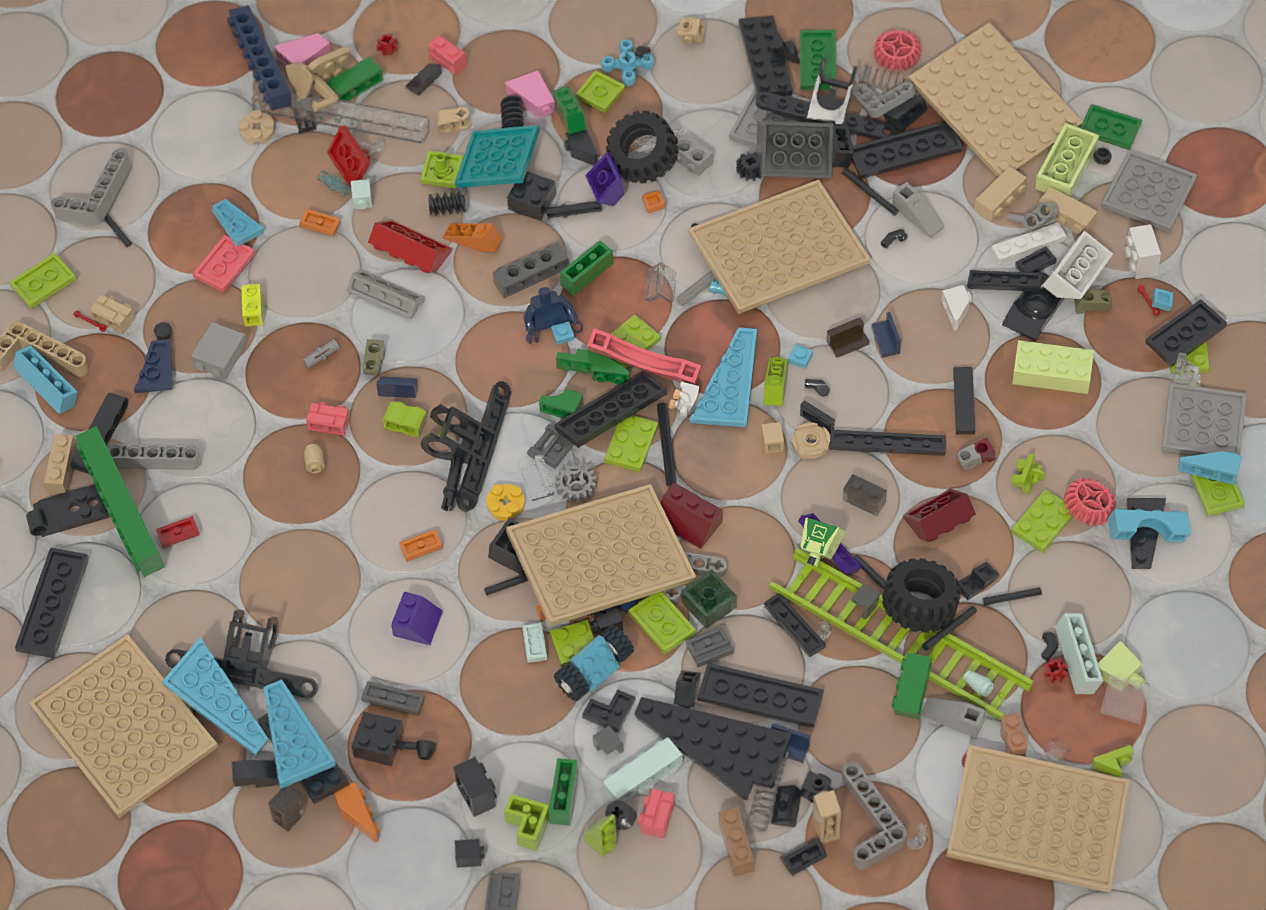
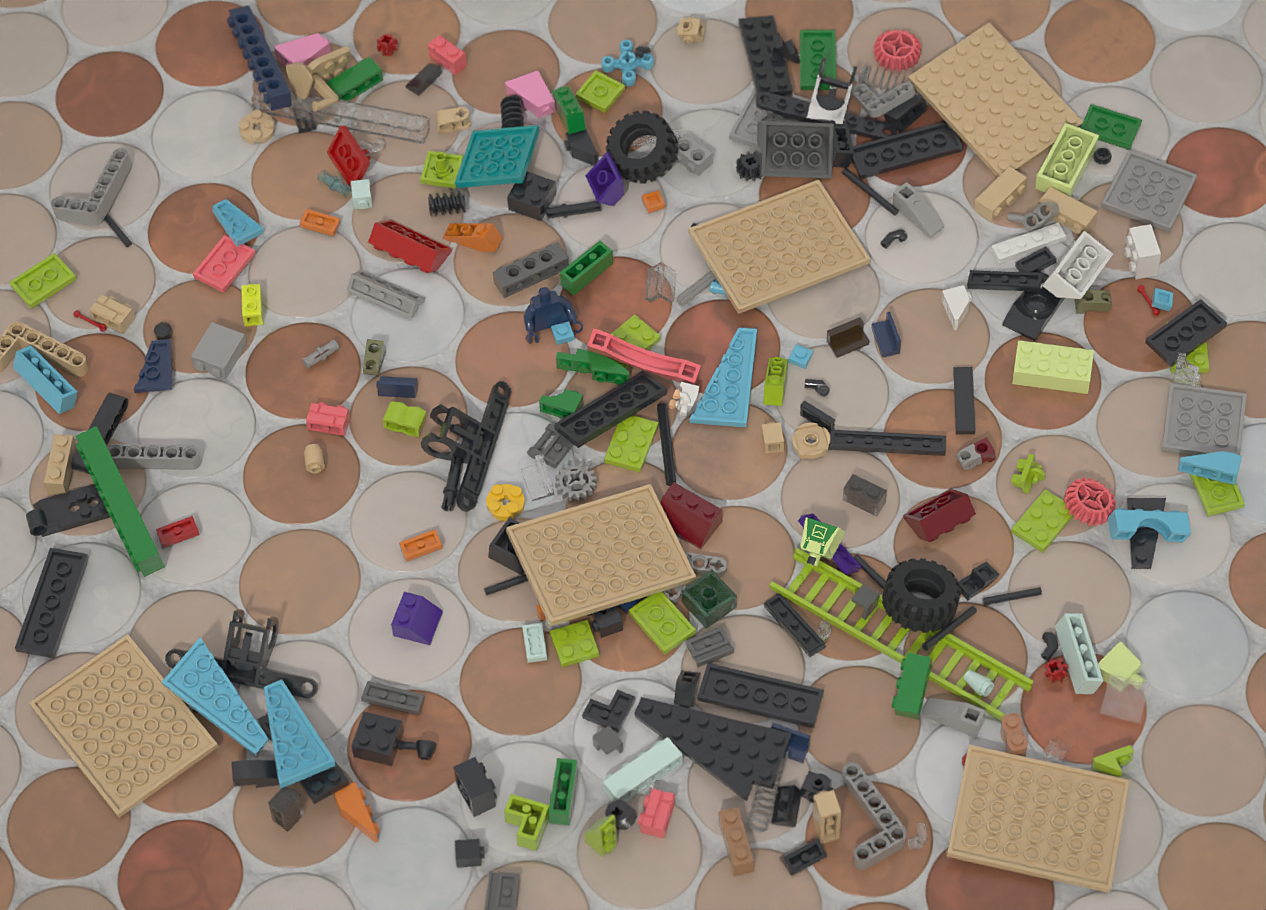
plate [554,625,634,701] -> none

